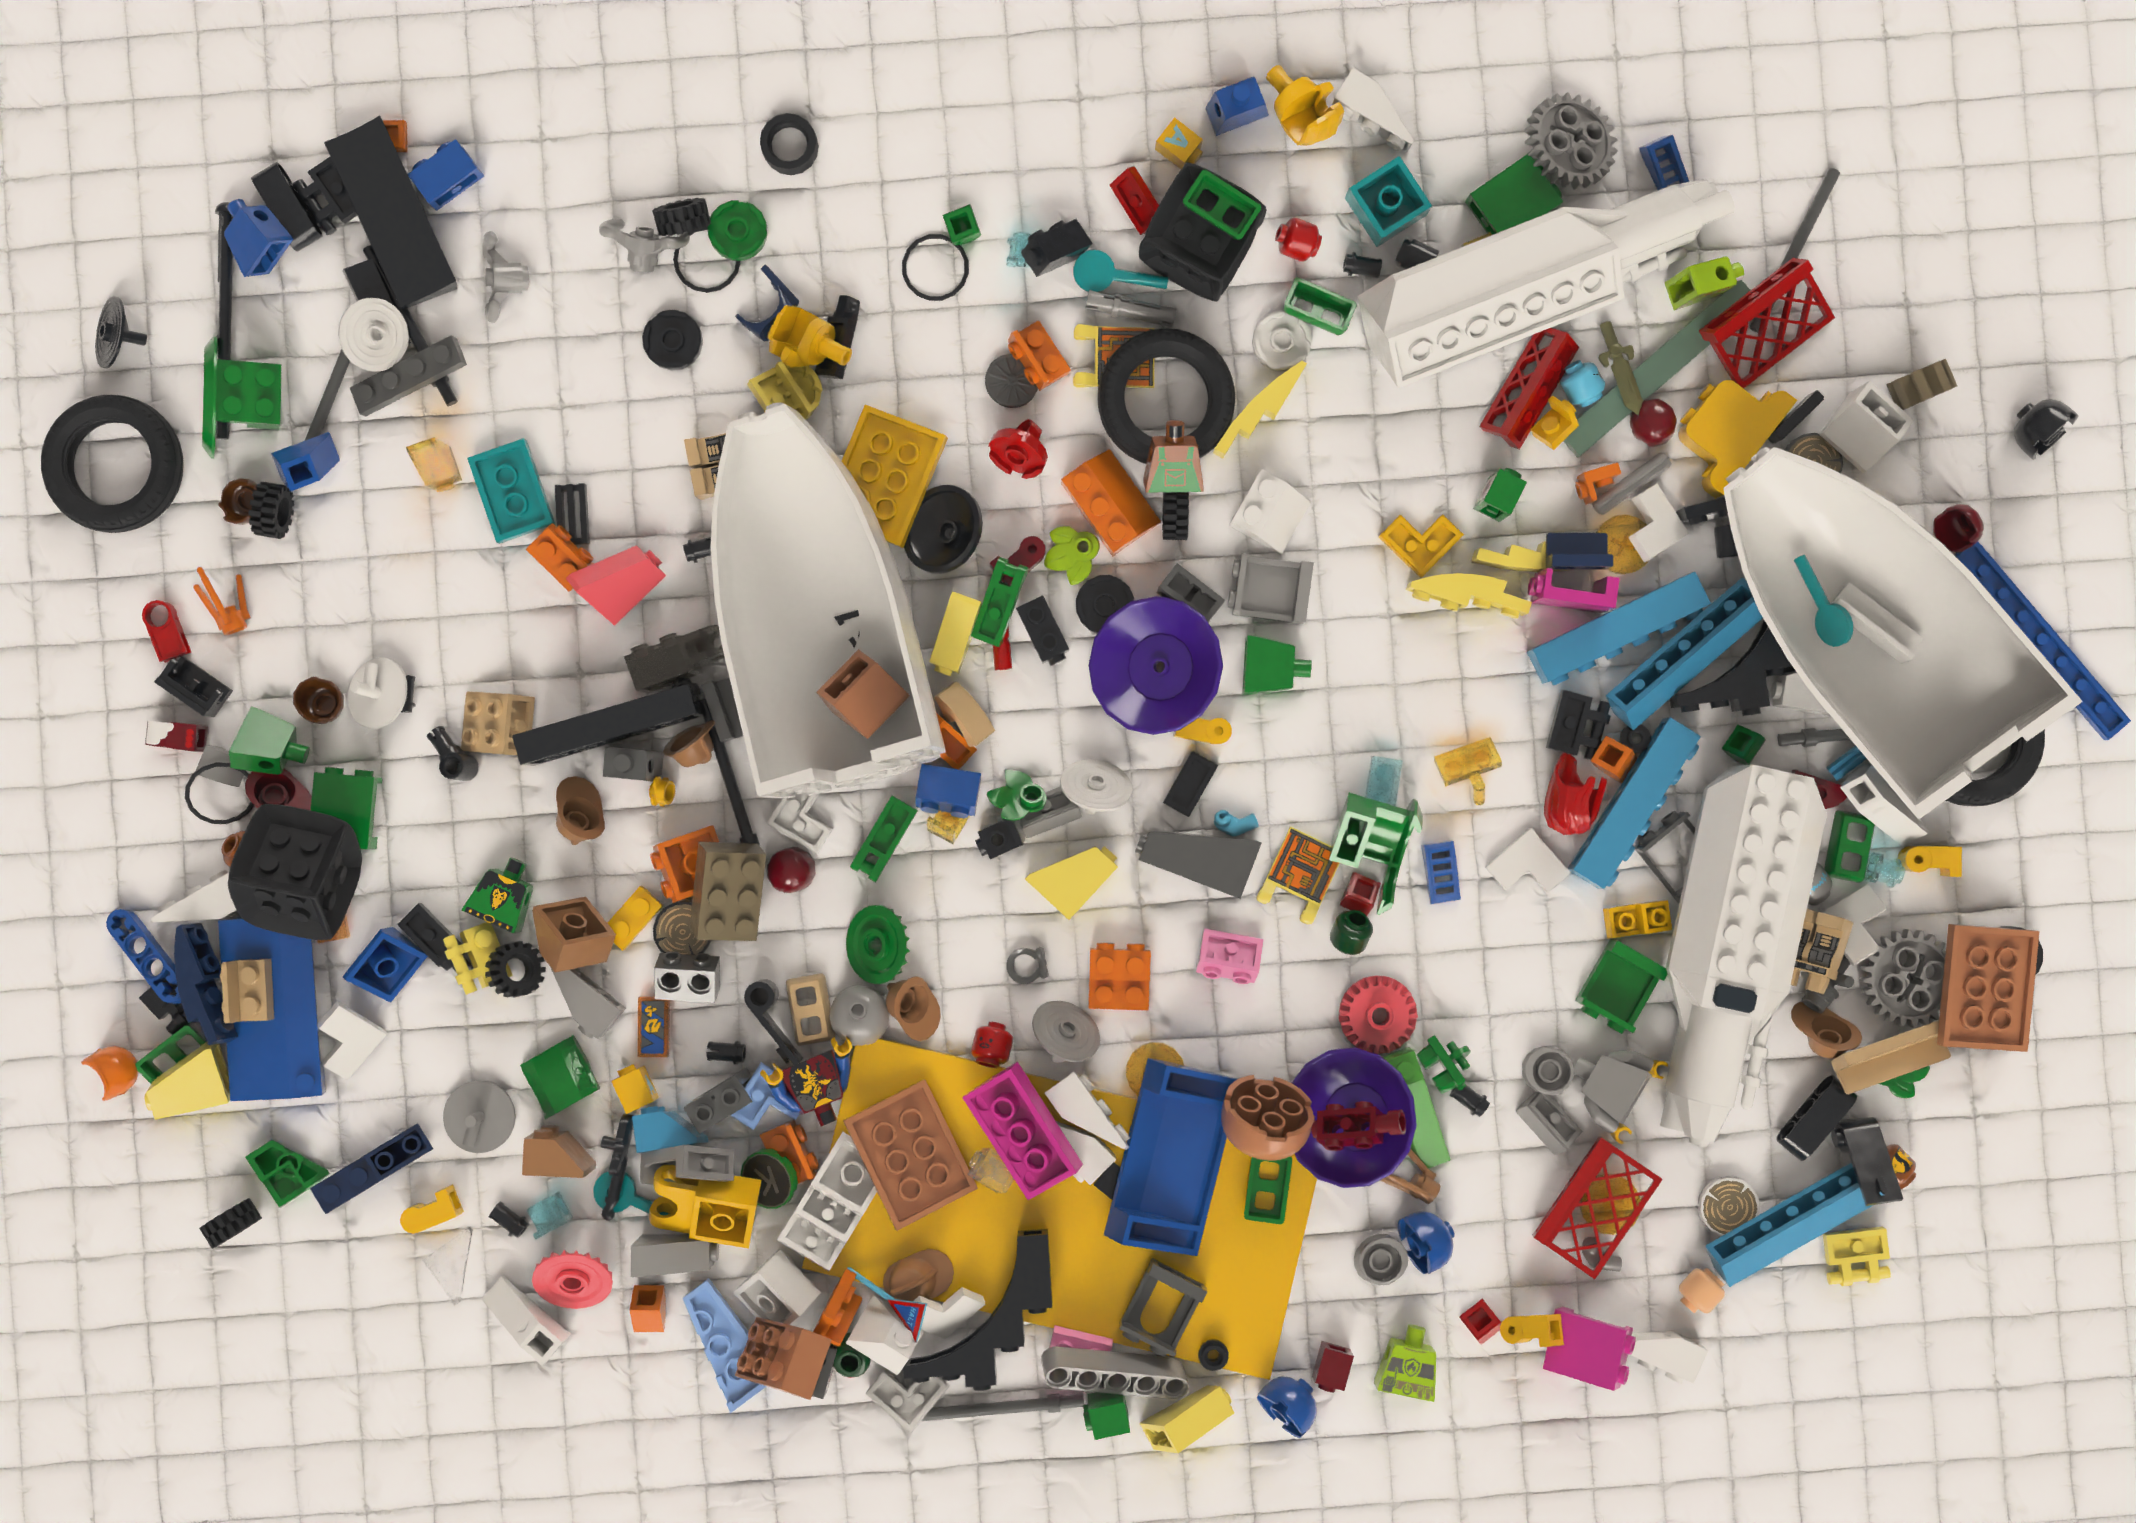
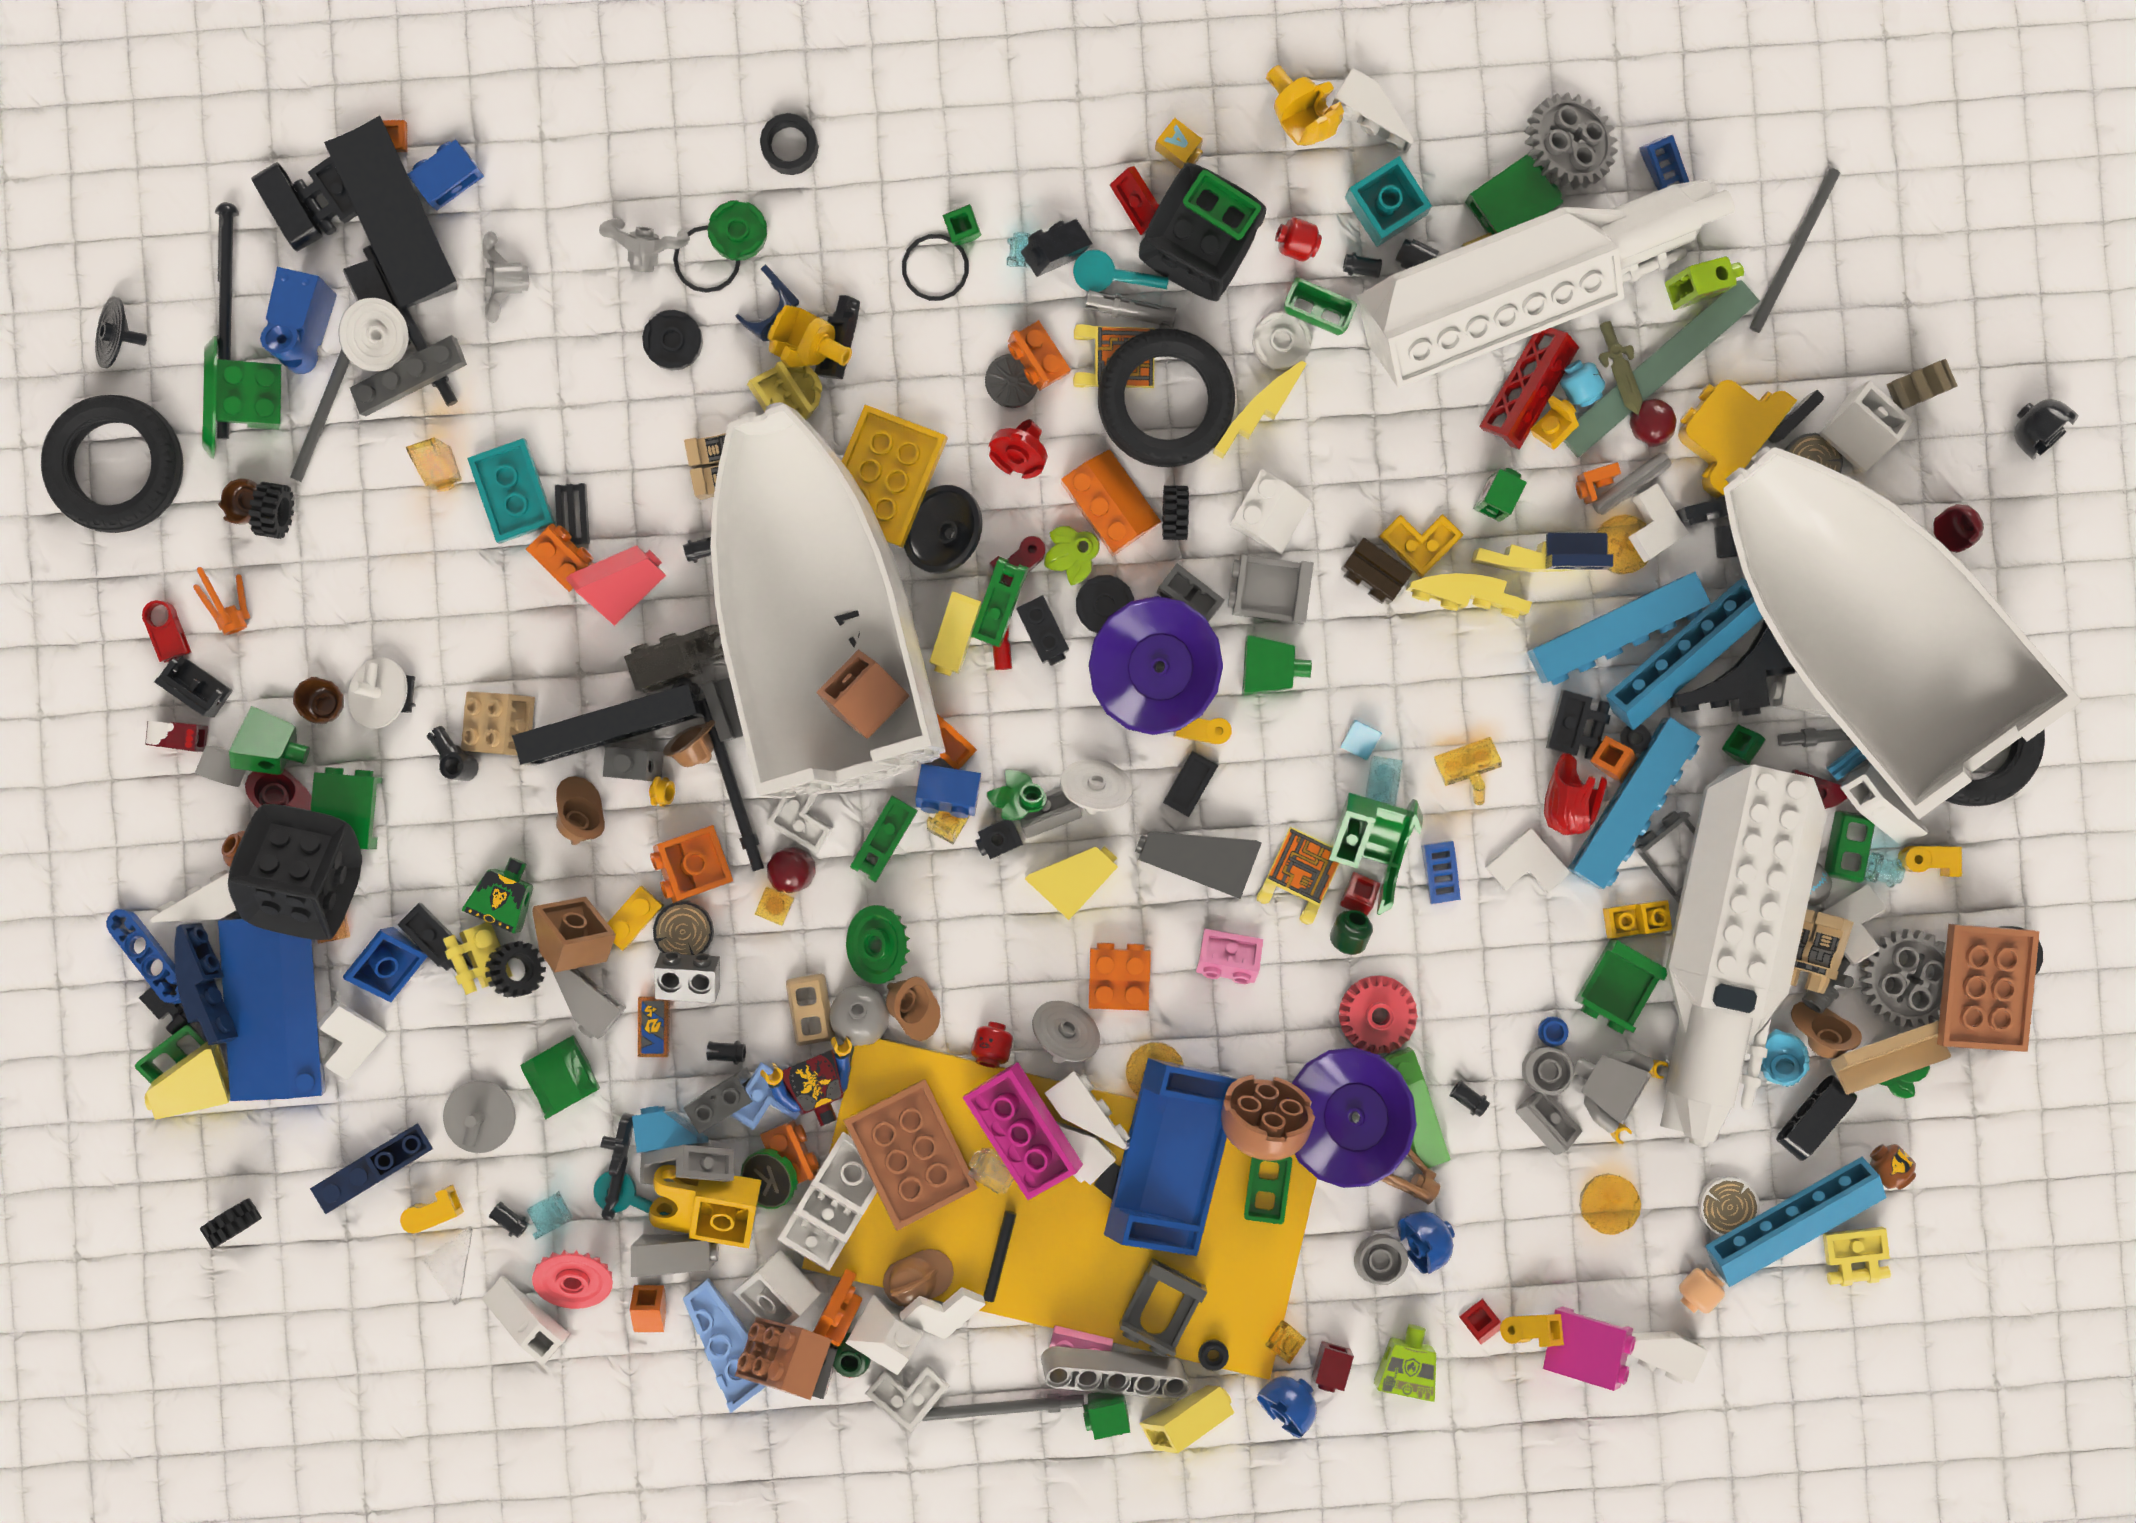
orange helmet [81,1046,139,1101] -> none
black piece [185,762,254,824] -> none
tan bracket [220,959,274,1023] -> none
blue torso [224,199,293,277] -> none
green slope [245,1140,330,1208] -> none
blue slope [271,432,340,491] -> none
medium nougat slope [522,1125,596,1178] -> none
yellow brick [611,1064,659,1114] -> none
black tyre [652,198,711,236] -> none
dark tan brick [690,842,766,941] -> none
black door [744,979,803,1066] -> none
piece [847,1267,927,1341] -> none
black arch [903,1229,1053,1391] -> none
tan slope [934,681,995,747] -> none
dark grey piece [1007,947,1049,984] -> none
torso [1143,420,1204,493] -> none
blue torso [1205,77,1269,136] -> none
medium azure arm [1214,810,1259,837] -> none
dark red brick [1311,1101,1406,1151] -> none
green hips [1417,1035,1471,1094] -> none
dark pink panel [1527,568,1620,613] -> none
red fence [1532,1136,1663,1279] -> none
light grey arm [1582,1237,1622,1272] -> none
red fence [1699,258,1835,389] -> none
teal piece [1794,555,1853,647] -> none
white panel [1831,582,1924,664] -> none
black door [1831,1117,1904,1206] -> none
blue tile [1954,542,2131,740] -> none
none -> blue piece [260,267,337,374]
none -> clear yellow plate [754,886,795,926]
none -> black bar [983,1211,1017,1302]
none -> clear yellow plate [1265,1320,1307,1364]
none -> medium azure slope [1340,720,1382,760]
none -> dark brown brick [1341,537,1413,604]
none -> blue plate [1538,1016,1569,1047]
none -> medium azure hair [1760,1029,1810,1087]

